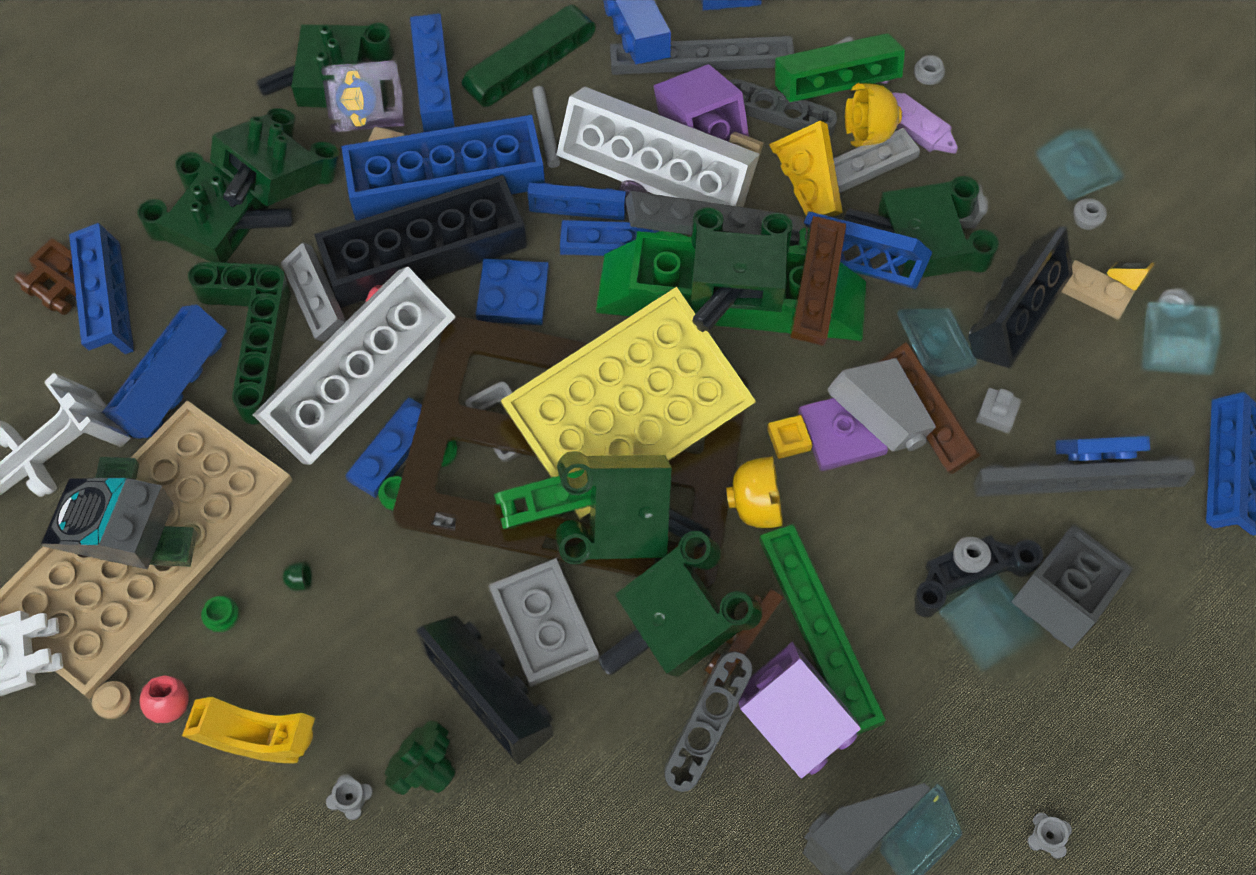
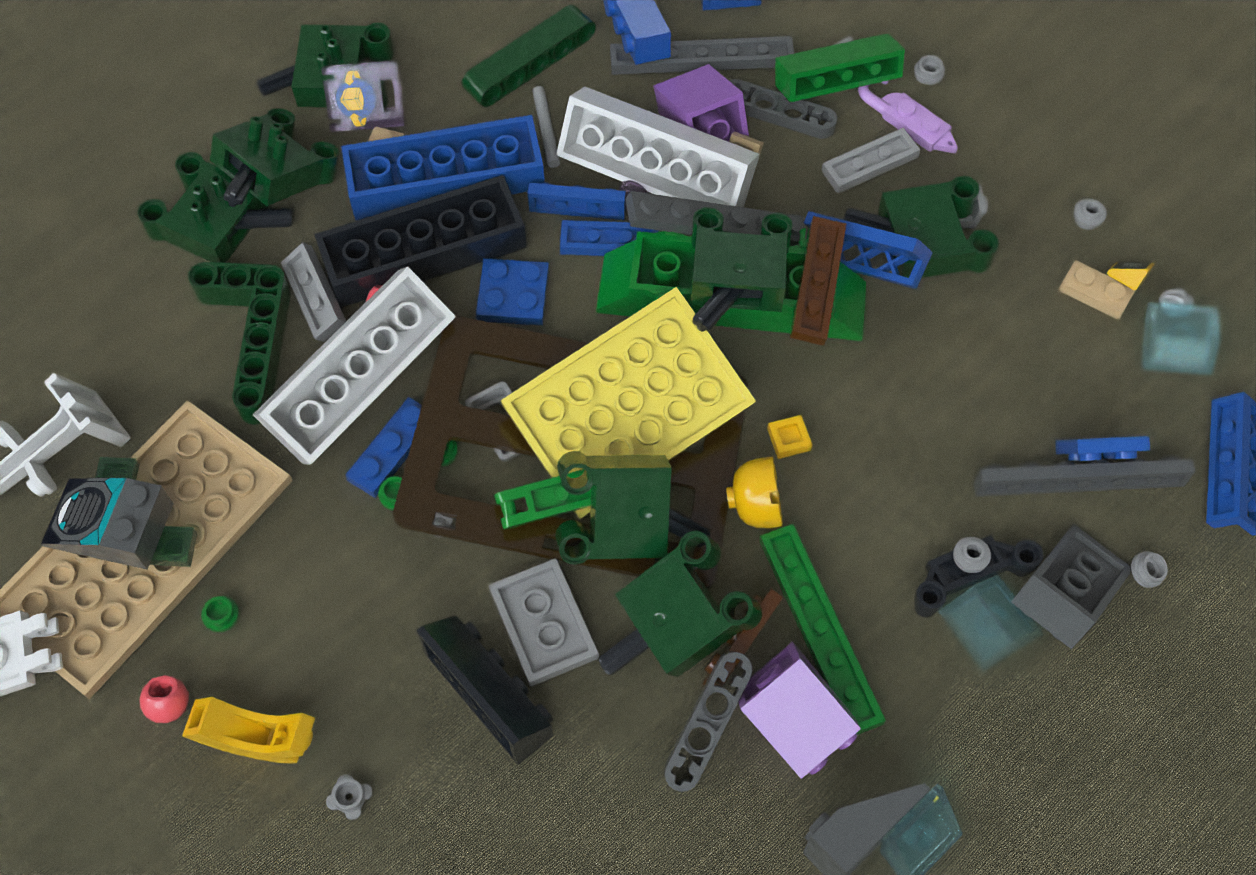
reddish brown plate [14,238,76,315] -> none
blue fence [69,223,134,354] -> none
tan plate [92,681,132,719] -> none
blue brick [101,304,227,438] -> none
dark green hinge [282,561,312,591] -> none
dark green plant [384,720,456,795] -> none
blue brick [410,14,455,132] -> none
yellow wing [769,121,843,217] -> none
medium lavender plate [798,398,888,472] -> none
light grey slope [827,358,936,452] -> none
yellow cylinder [845,83,902,147] -> none
reddish brown plate [879,342,981,474] -> none
clear light blue slope [897,308,977,377] -> none
black slope [968,226,1073,369] -> none
light grey tile [976,388,1022,434] -> none
light grey plate [1027,813,1072,859] -> none
clear light blue slope [1036,129,1125,201] -> none
none -> light grey plate [1131,551,1168,588]

